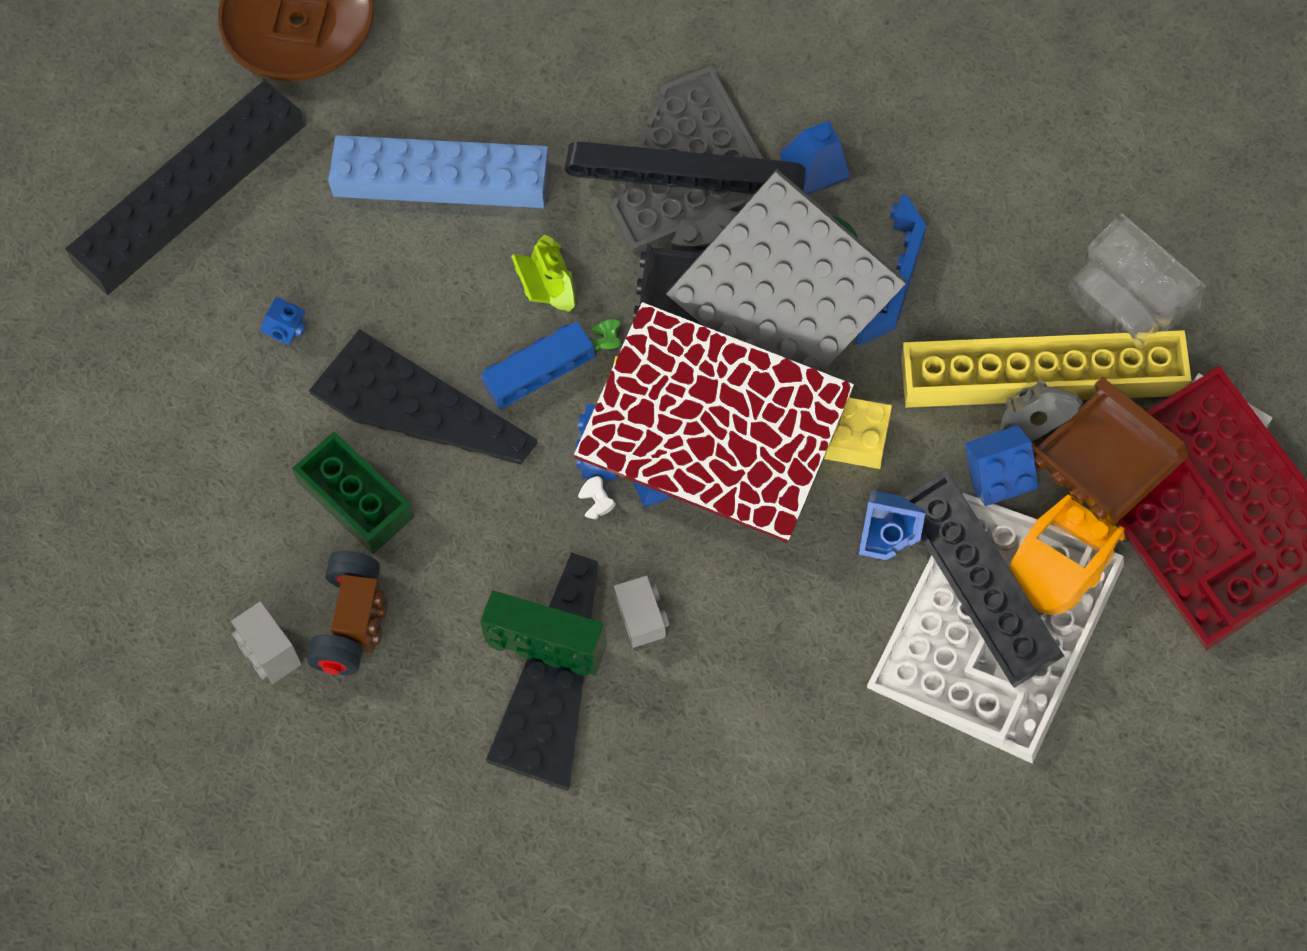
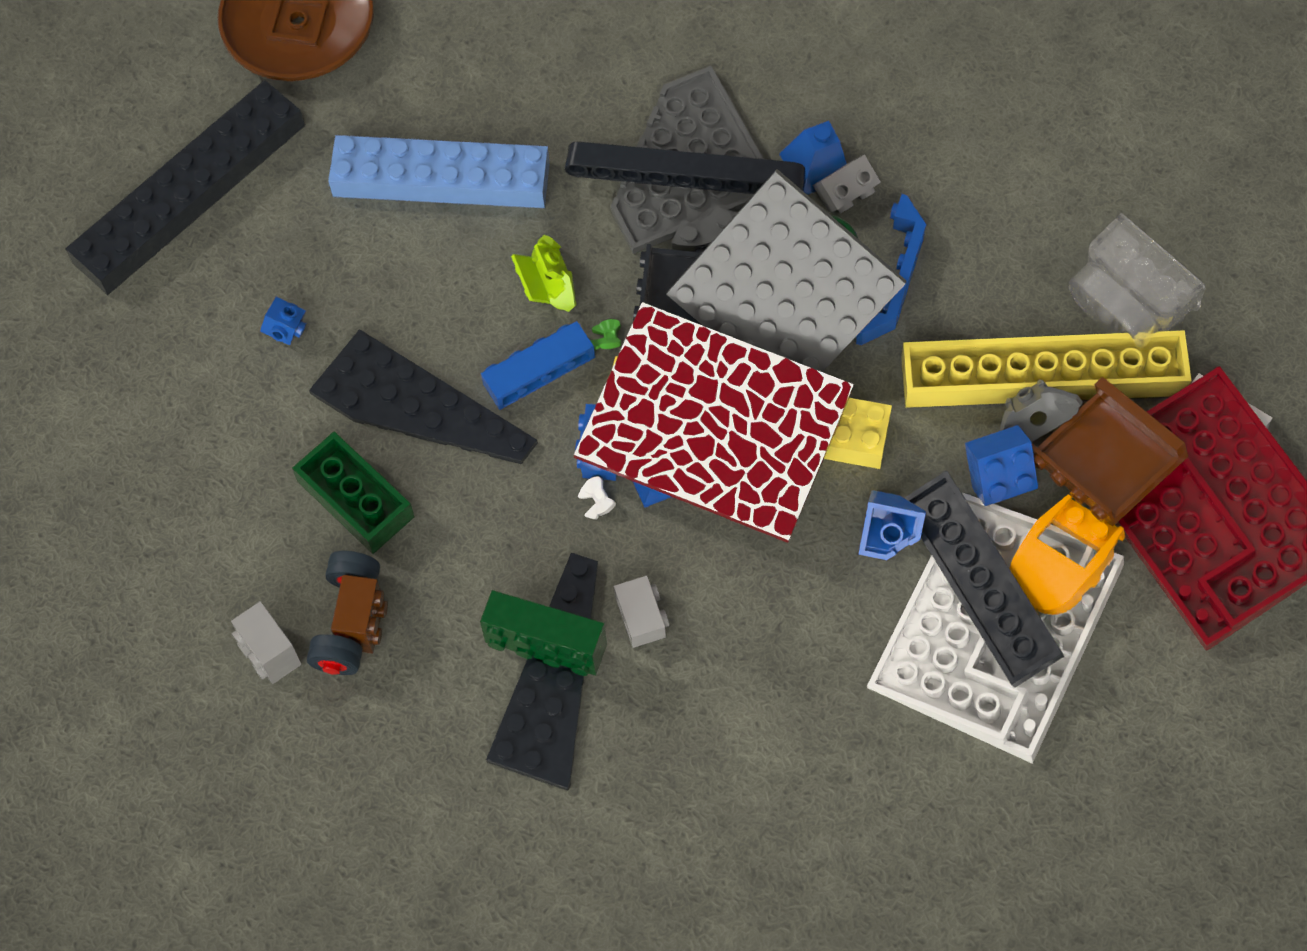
none -> light grey brick [813,154,881,213]

